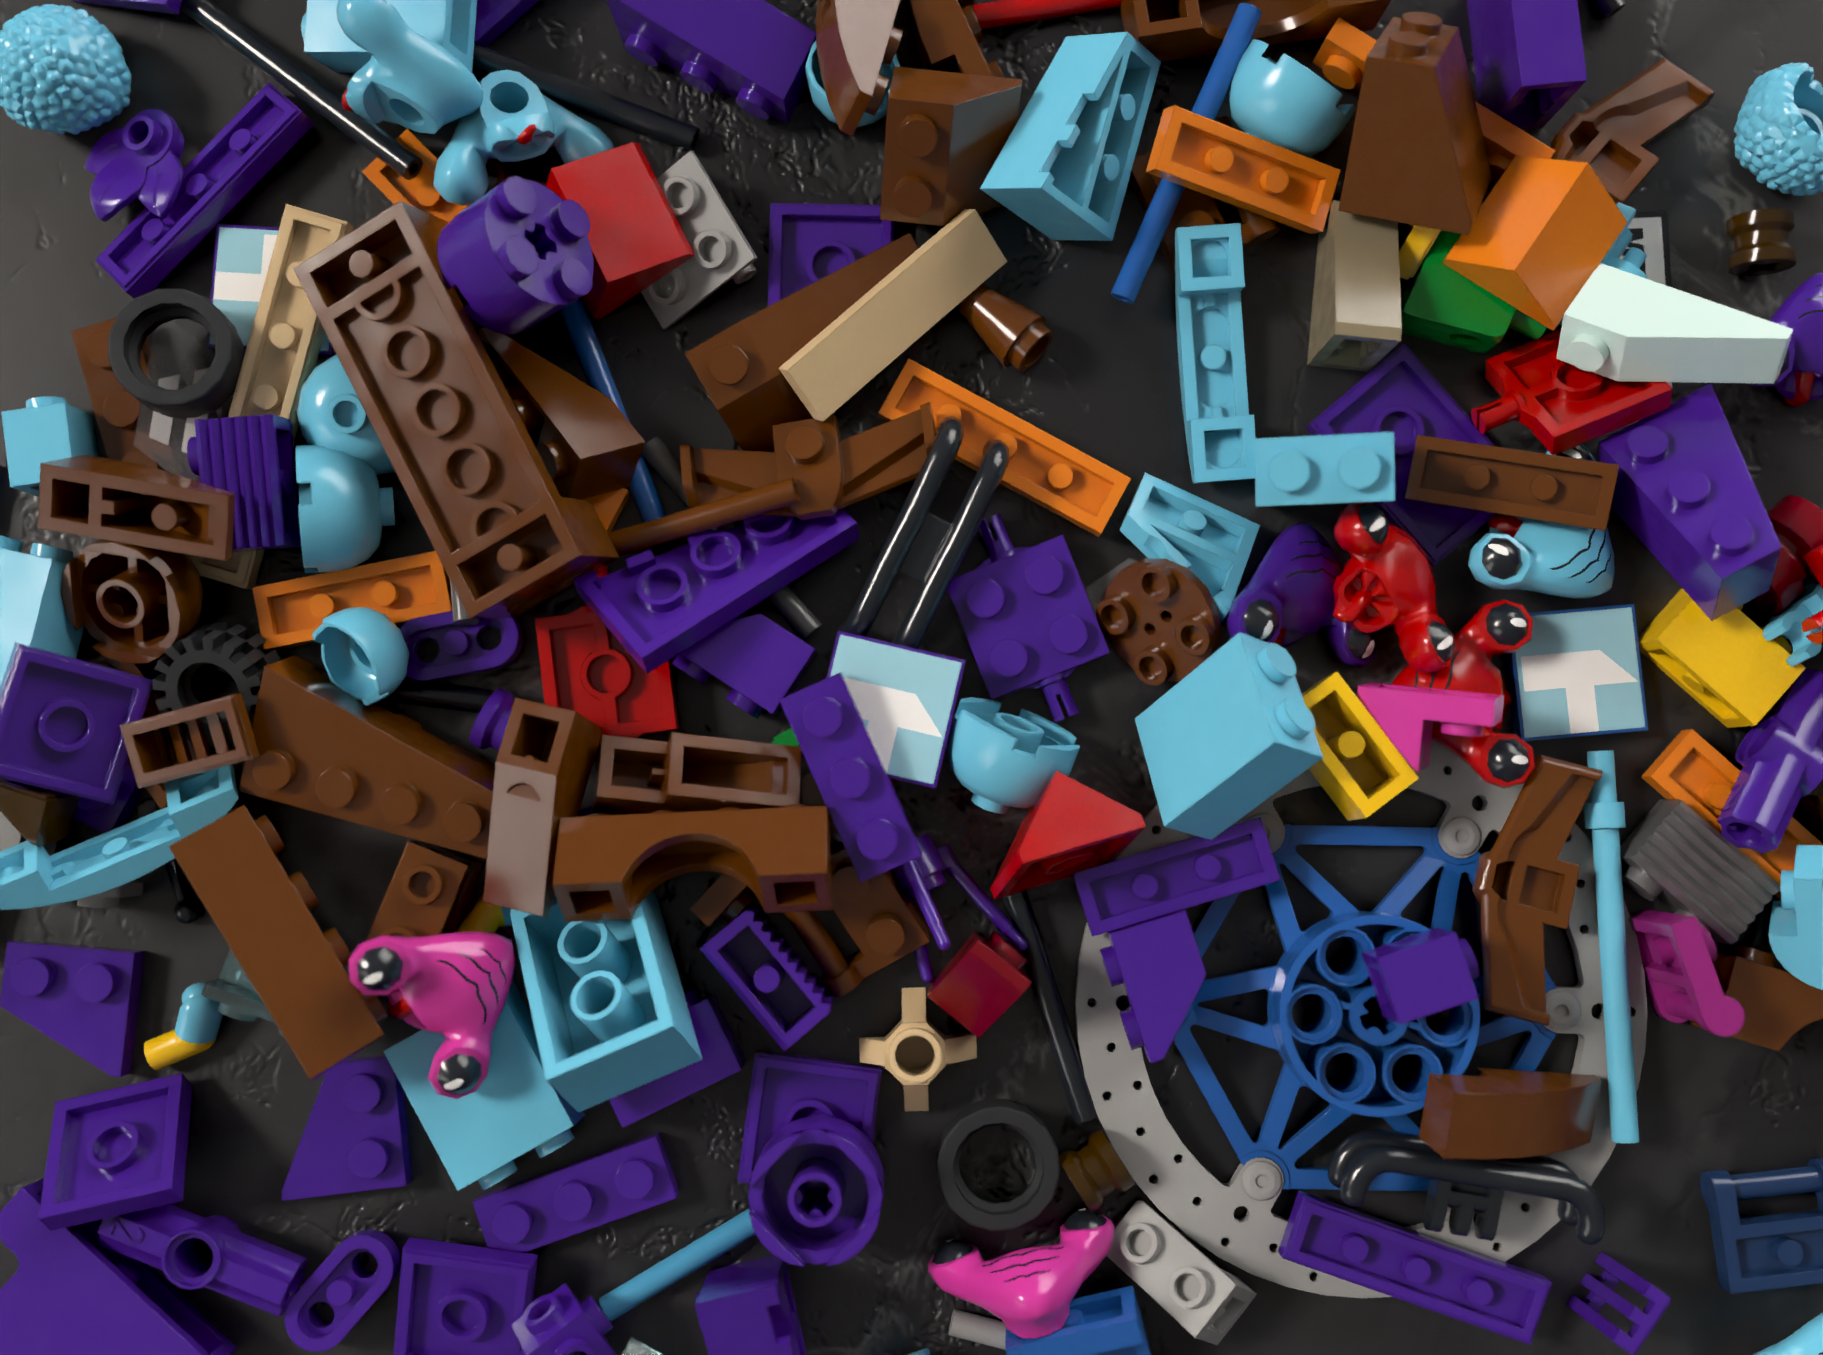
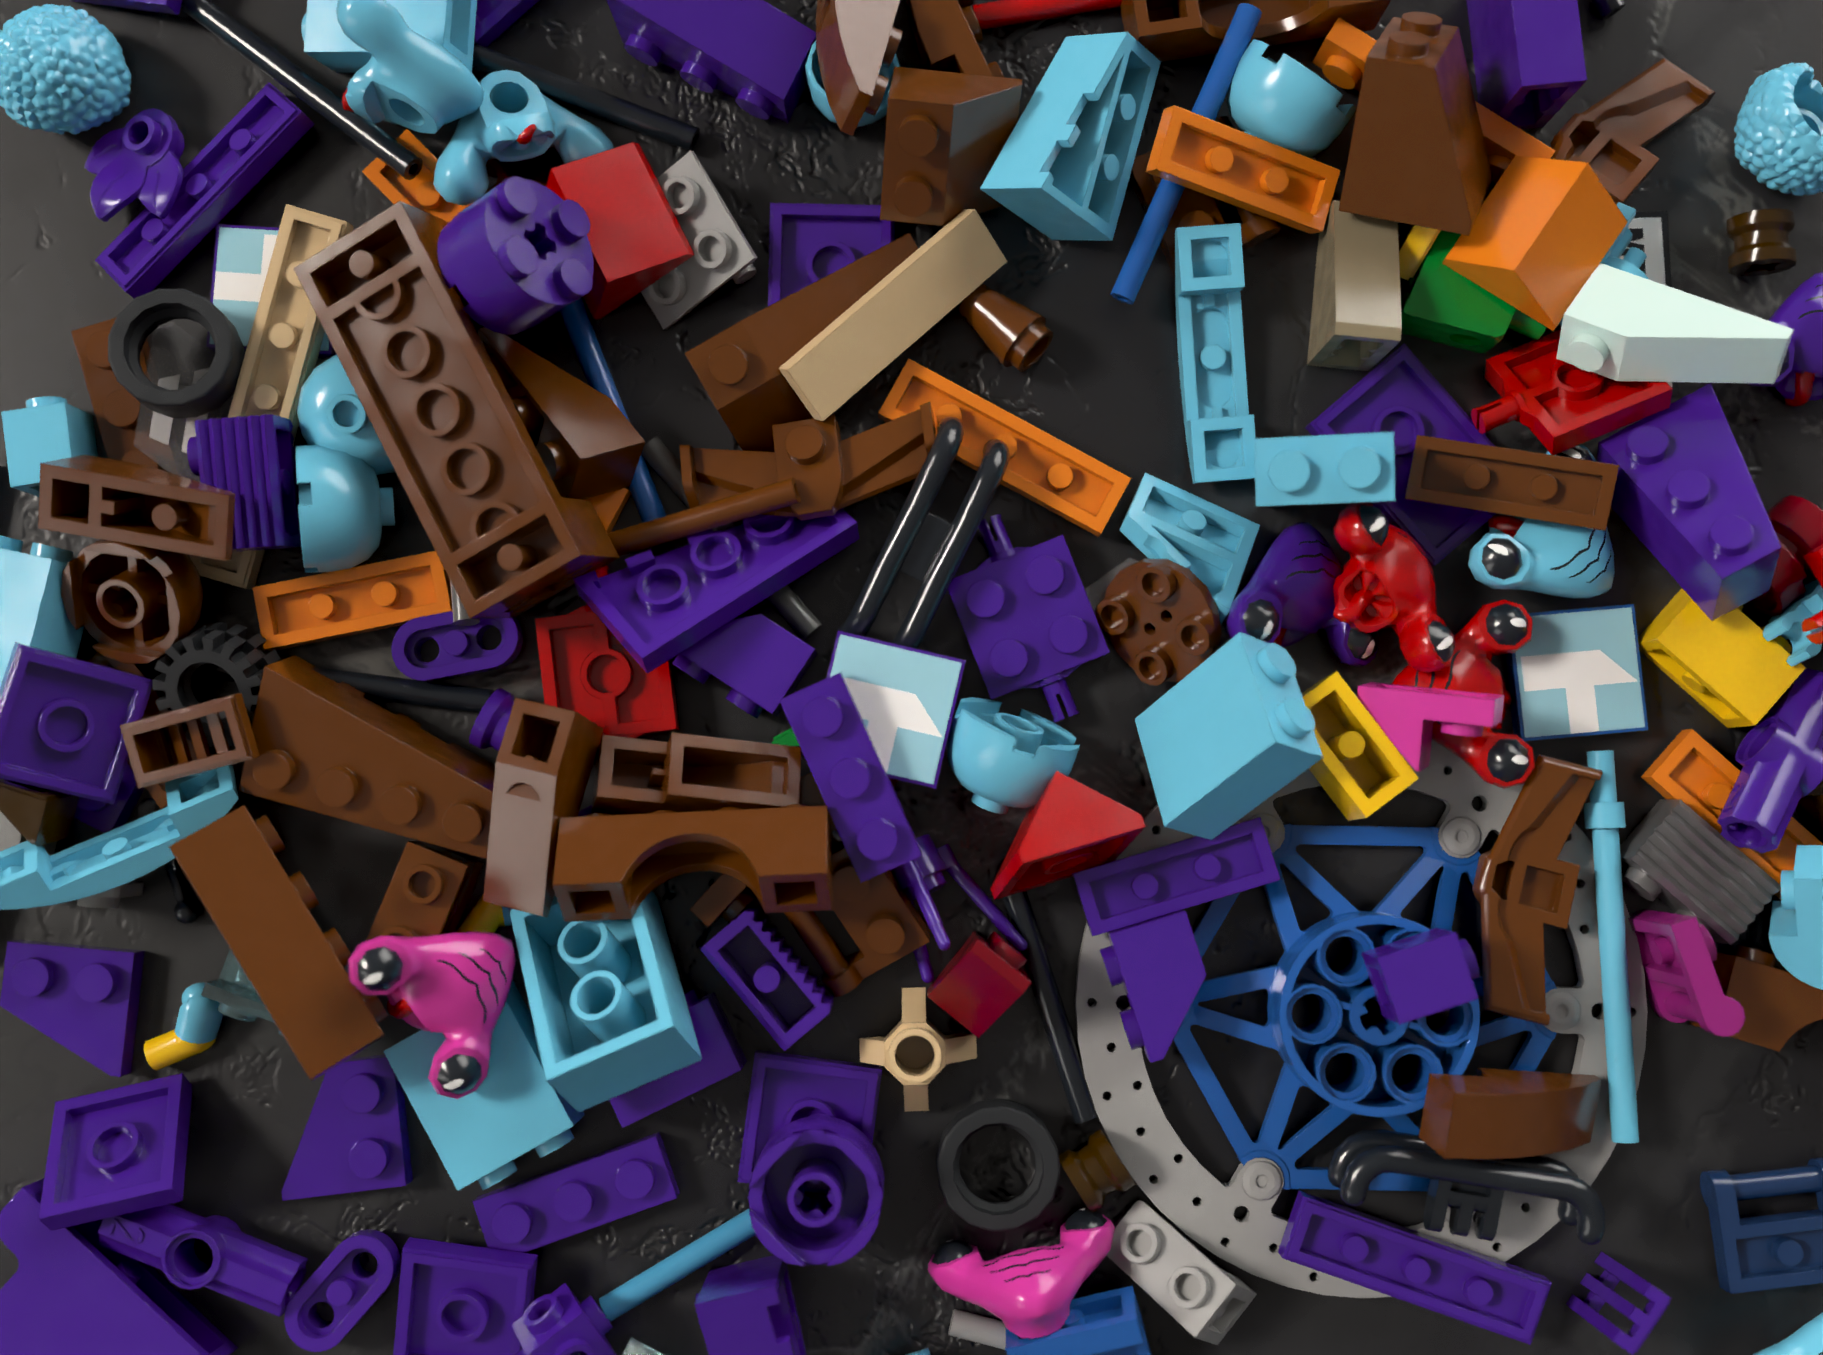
medium azure hair [312,607,409,706] -> none

